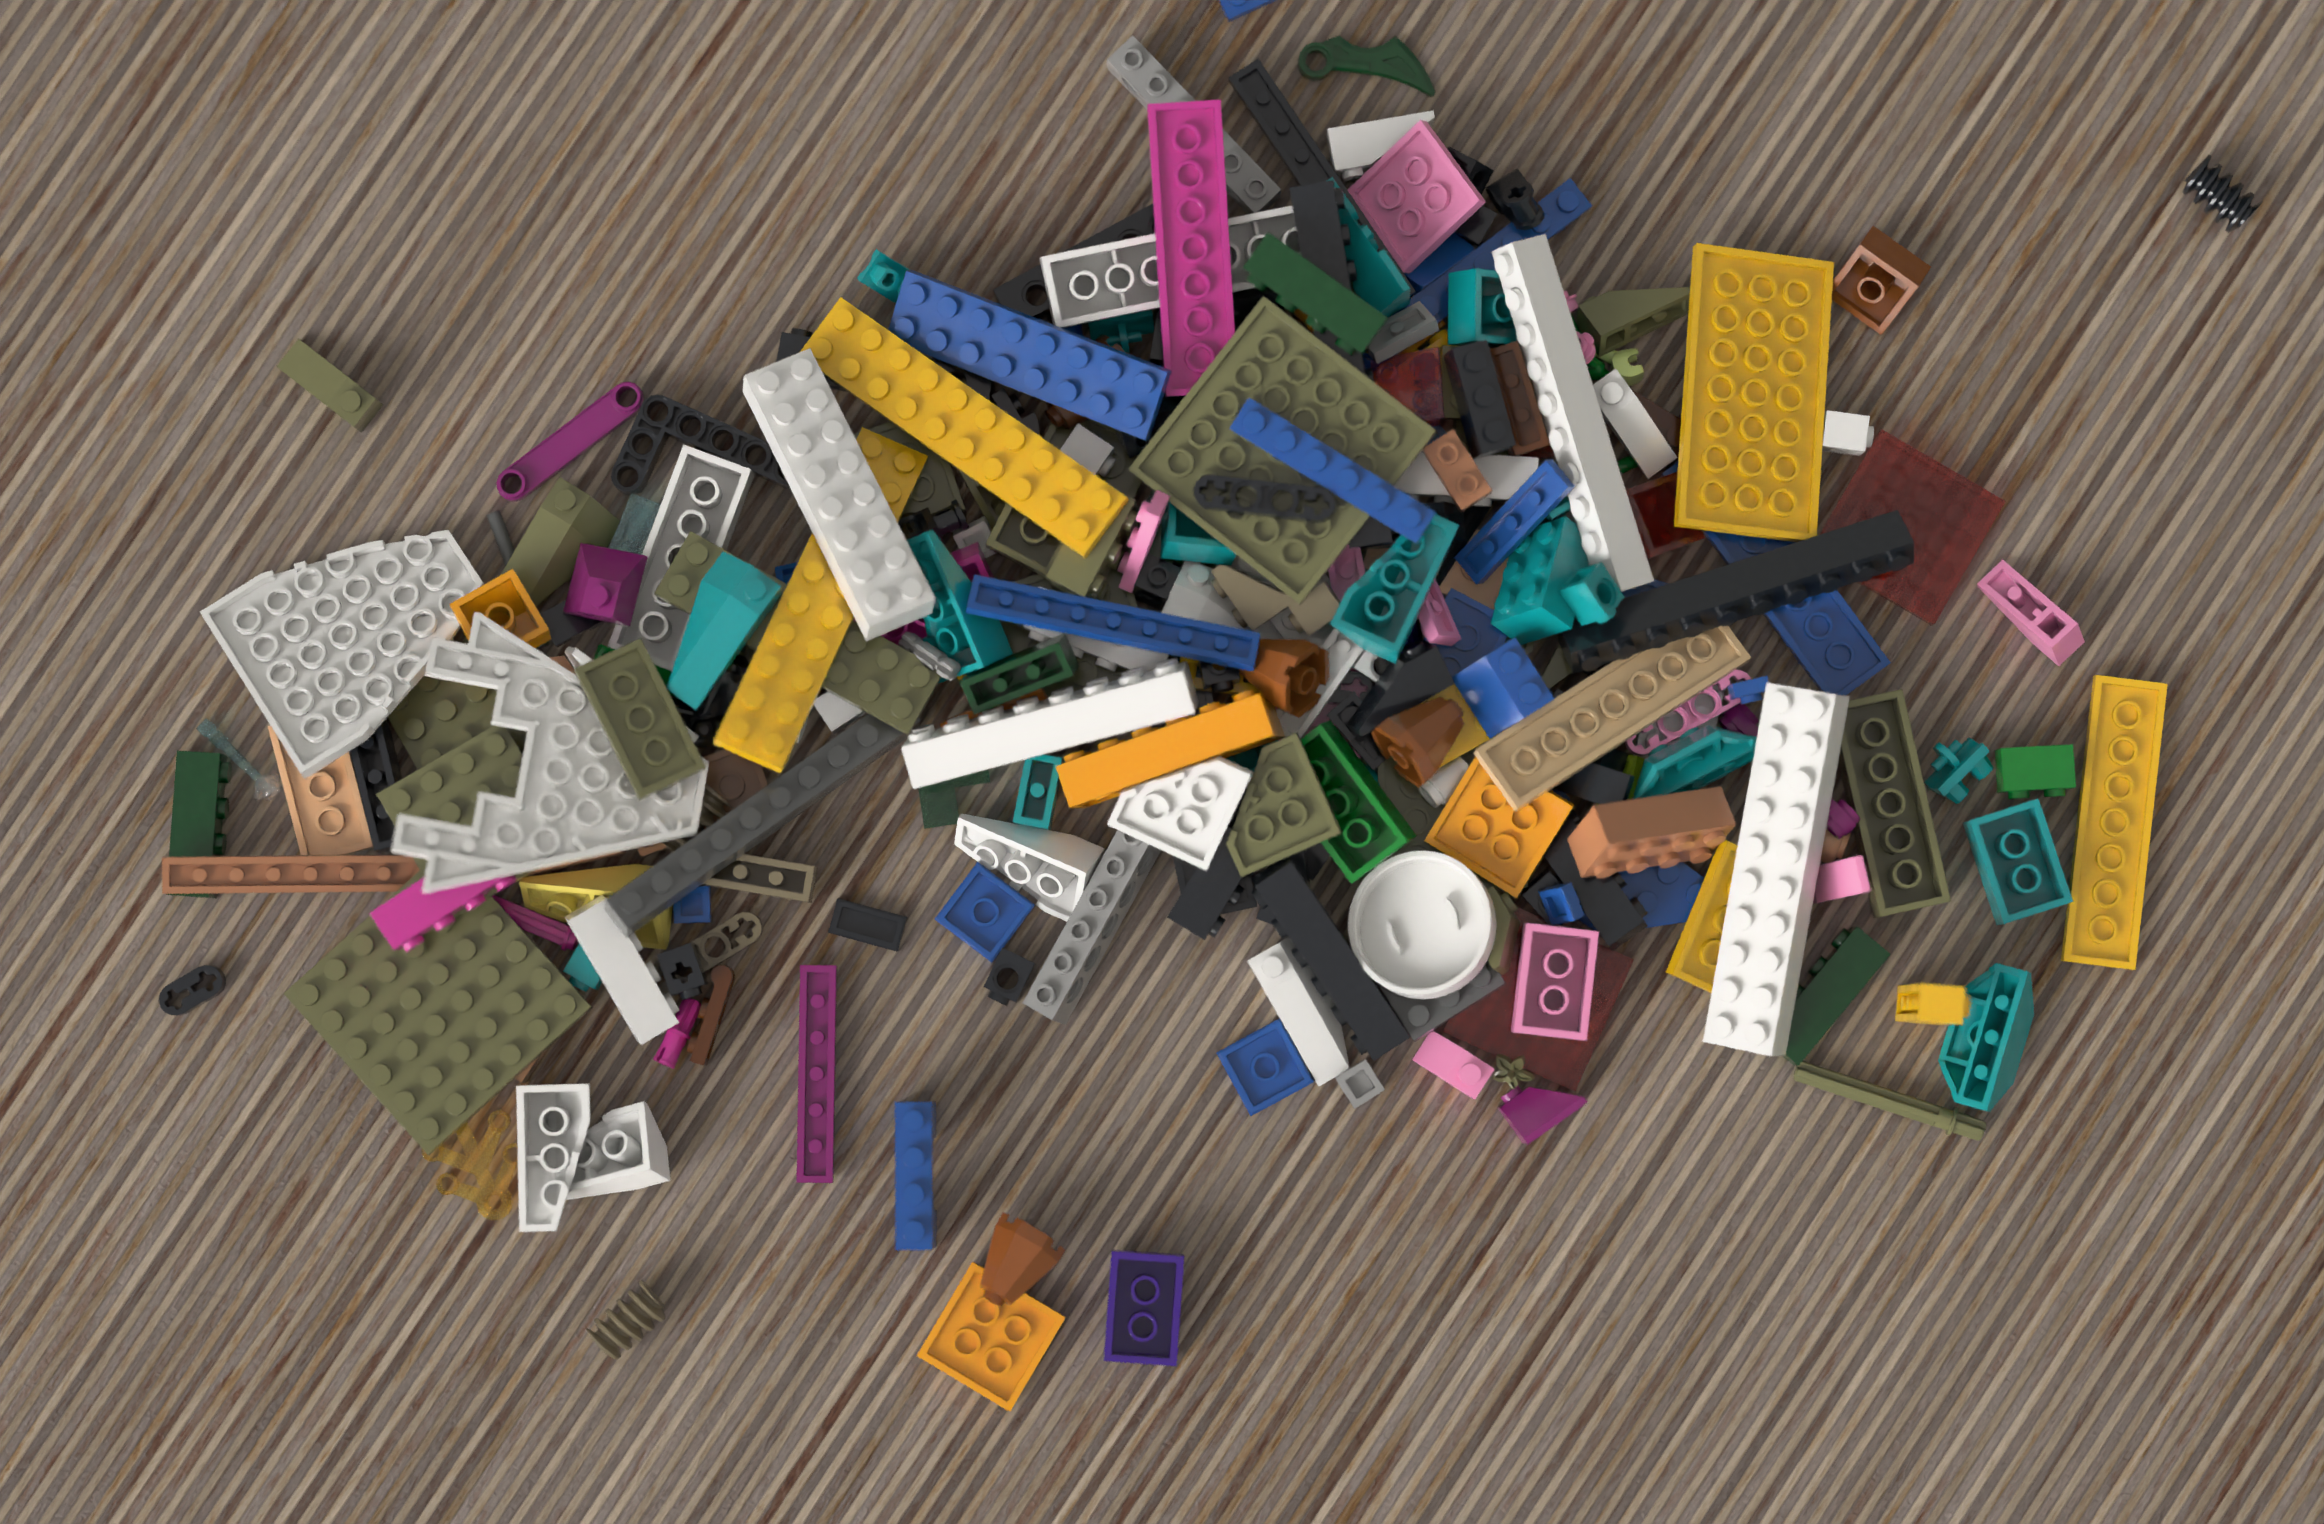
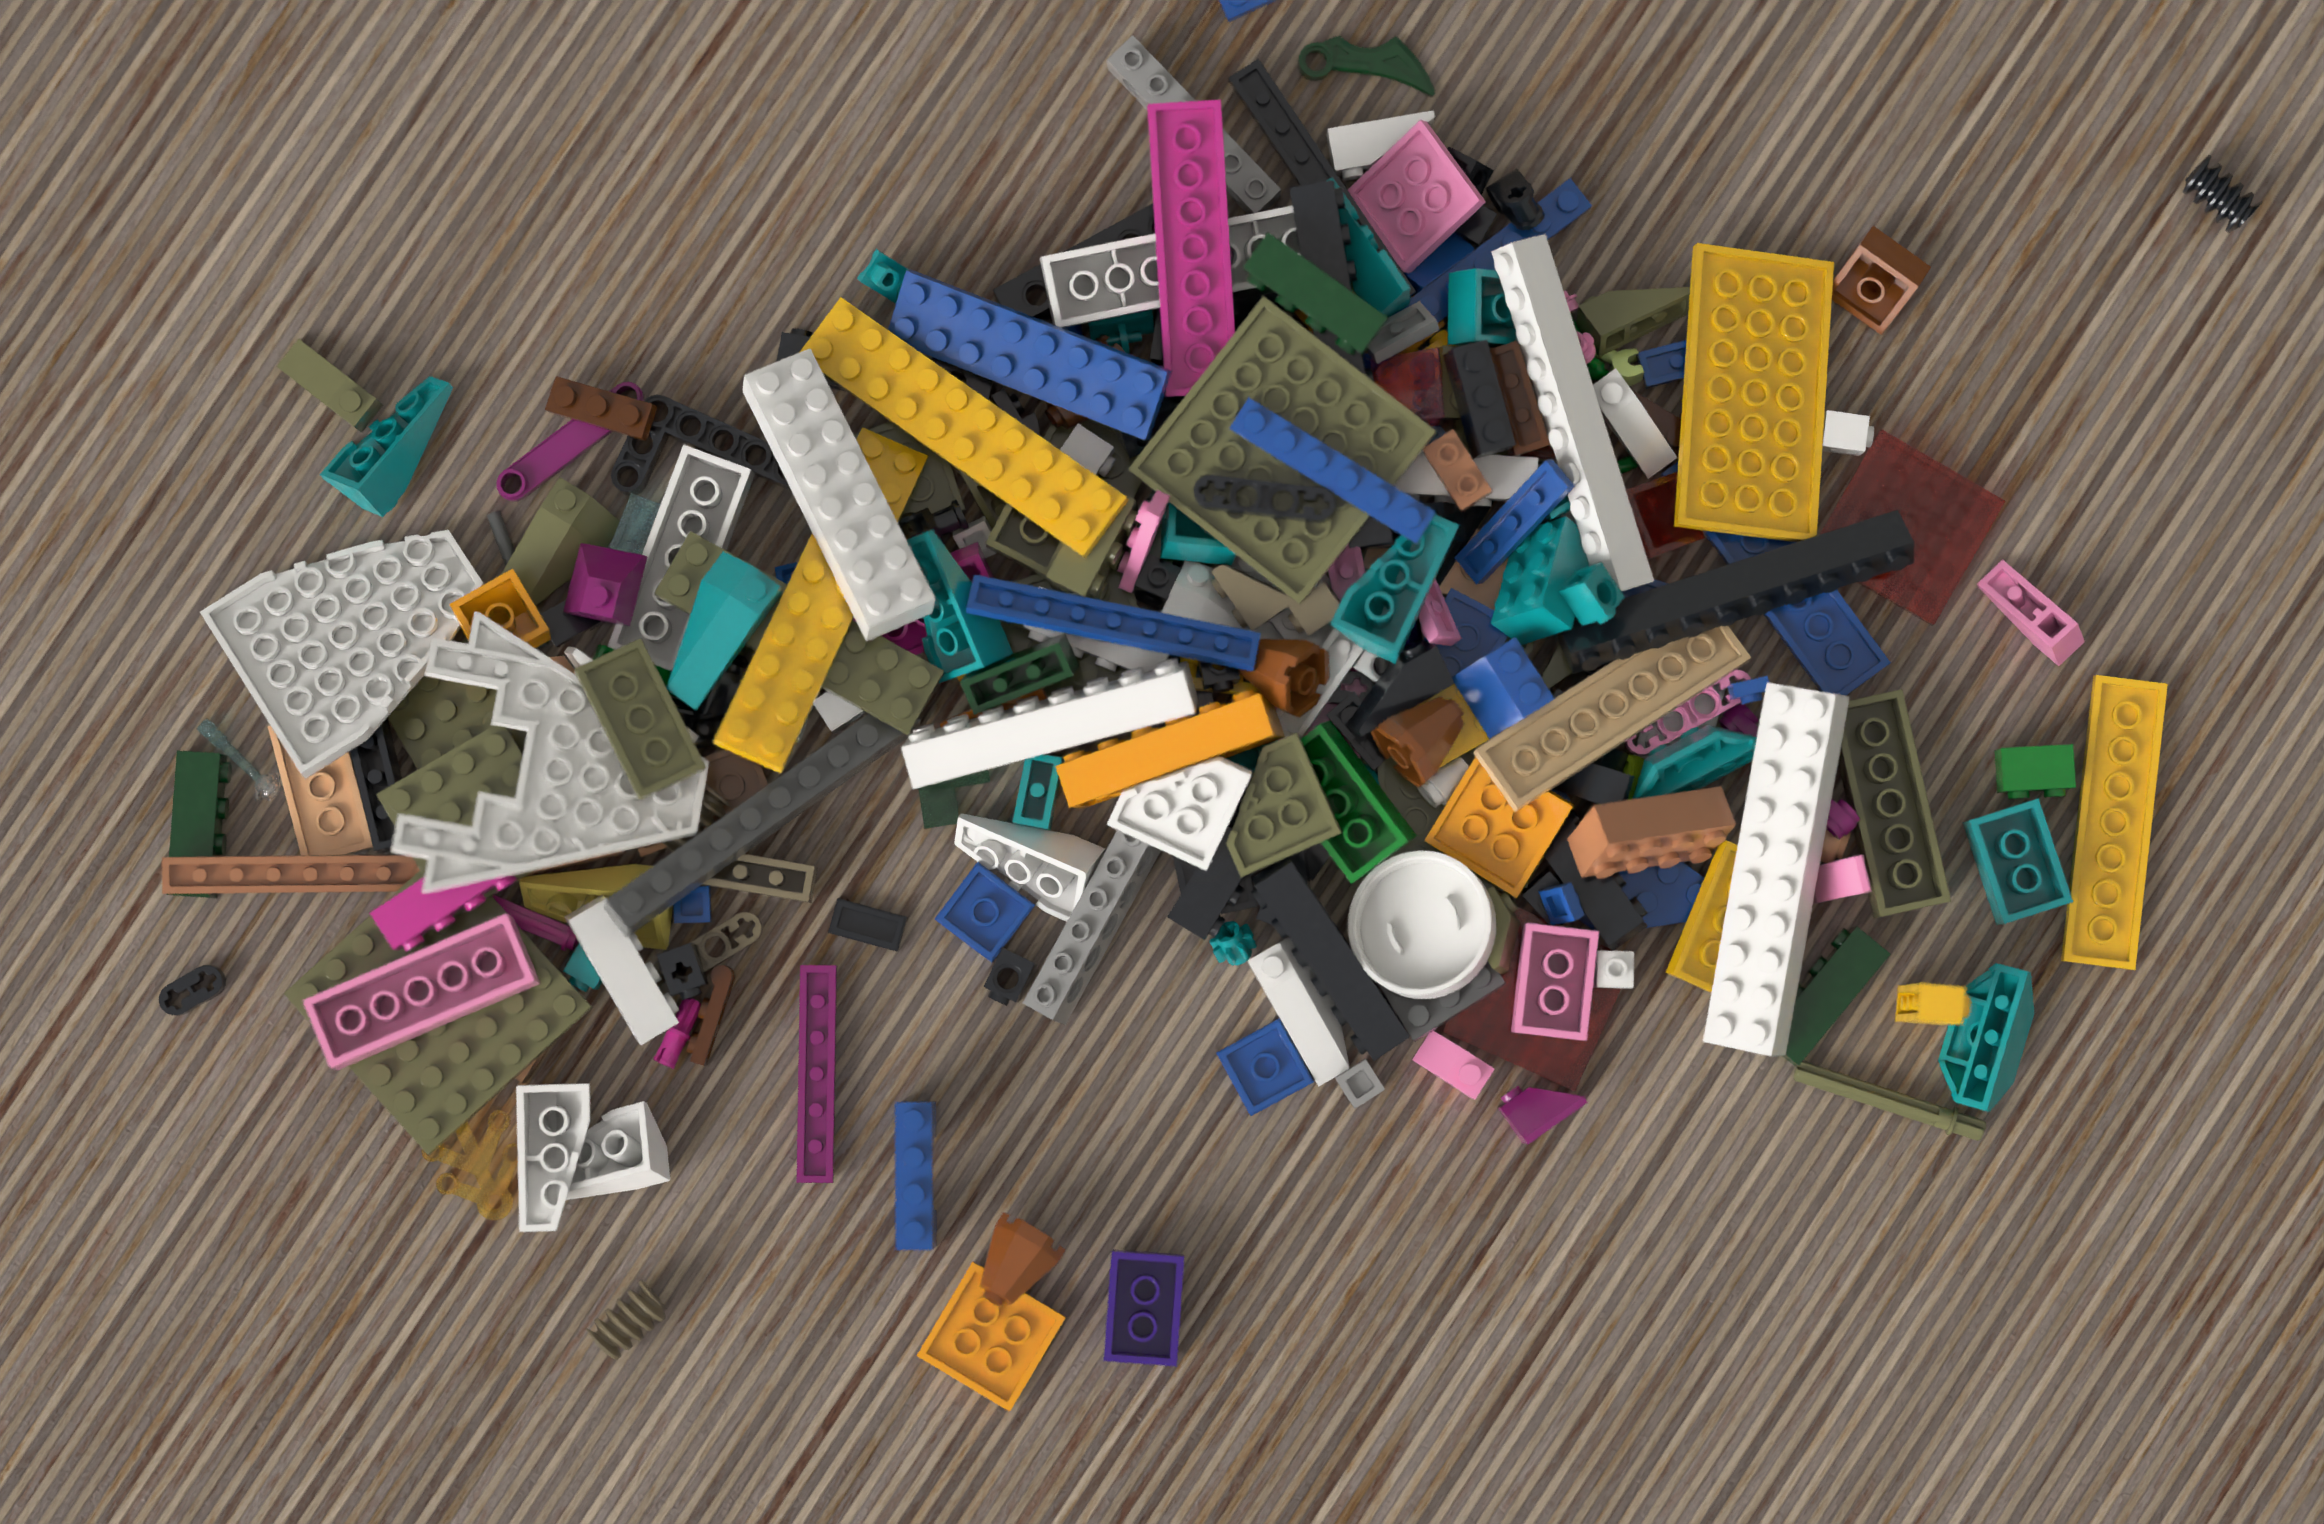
light grey axle [898,632,961,681] -> none
olive plant [1492,1054,1535,1089] -> none
teal hips [1924,737,1994,804] -> none
none -> bright pink brick [302,913,541,1070]
none -> teal wedge [320,376,453,517]
none -> reddish brown plate [545,376,657,441]
none -> teal gear [1209,921,1257,966]
none -> white brick [1593,951,1634,989]
none -> blue plate [1637,340,1686,389]

